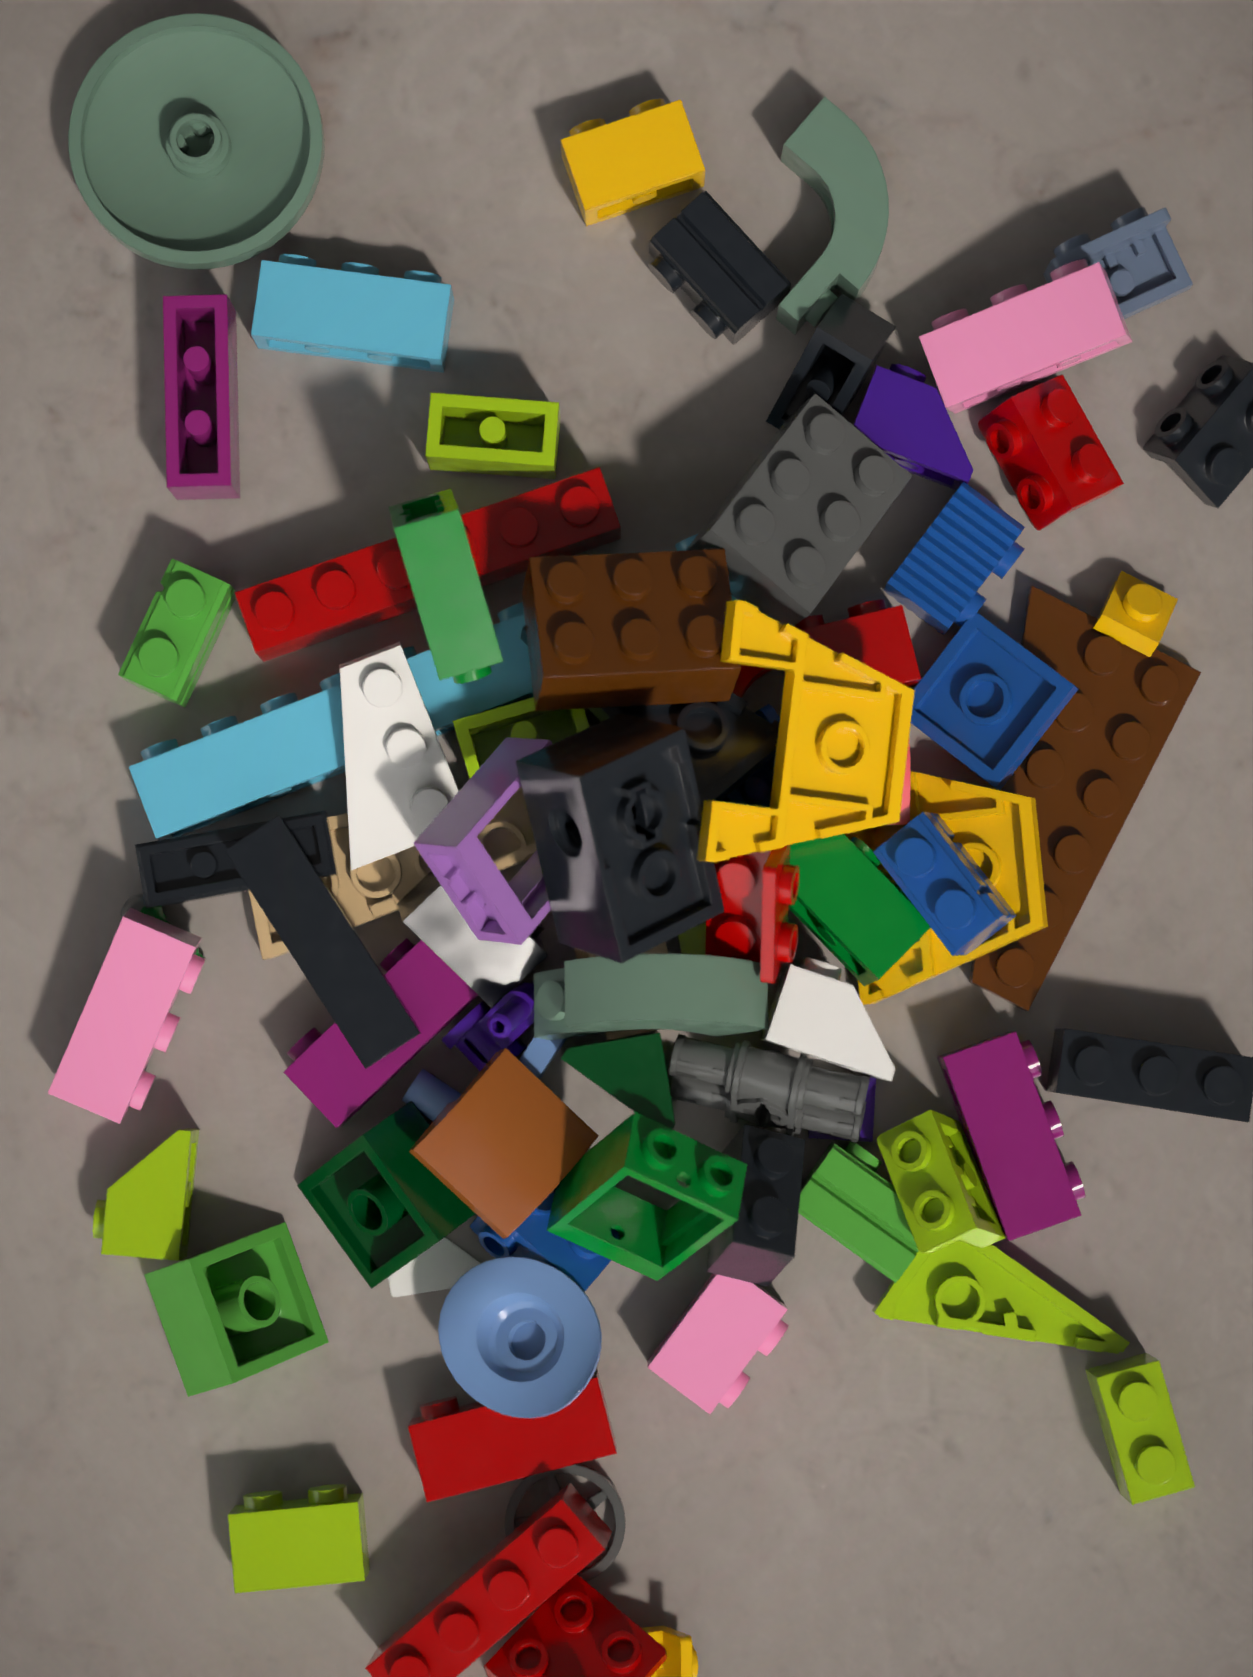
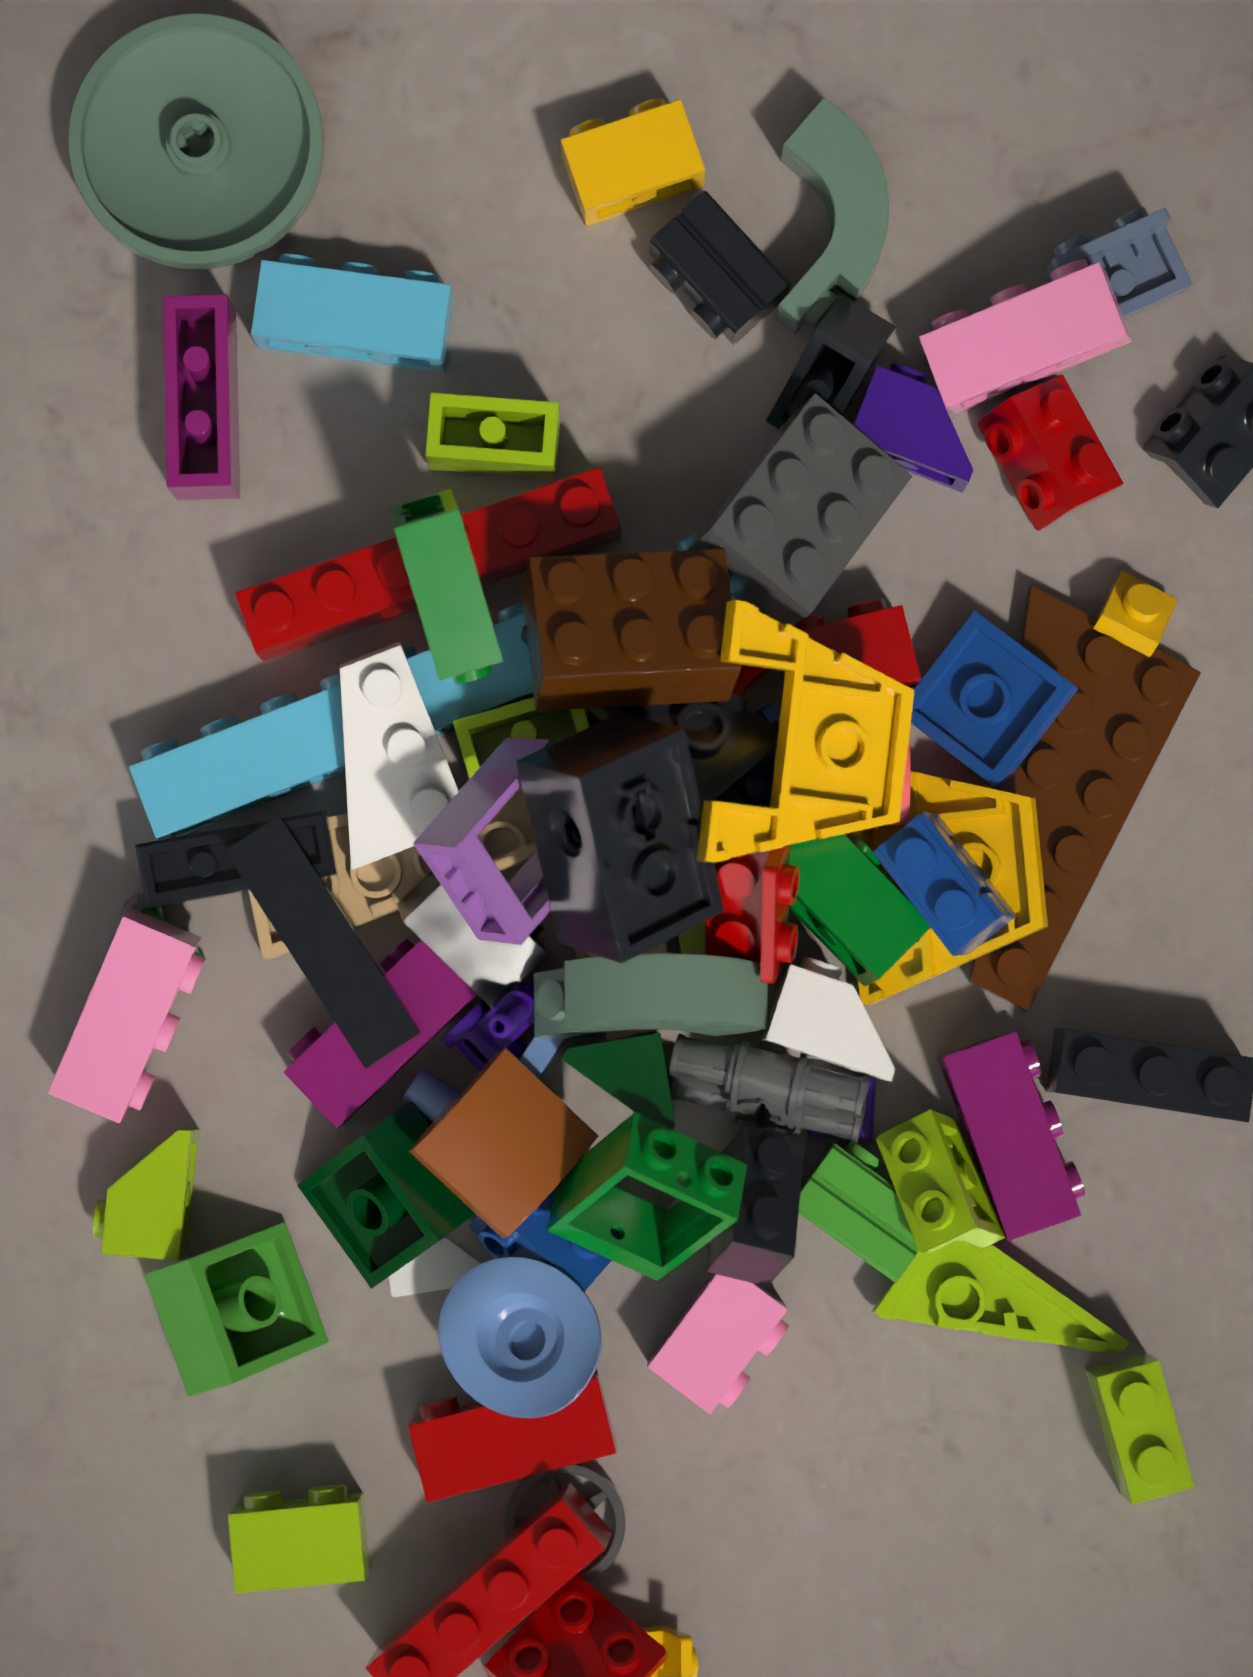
bright green brick [118,558,236,708] -> none
blue brick [883,482,1025,635] -> none

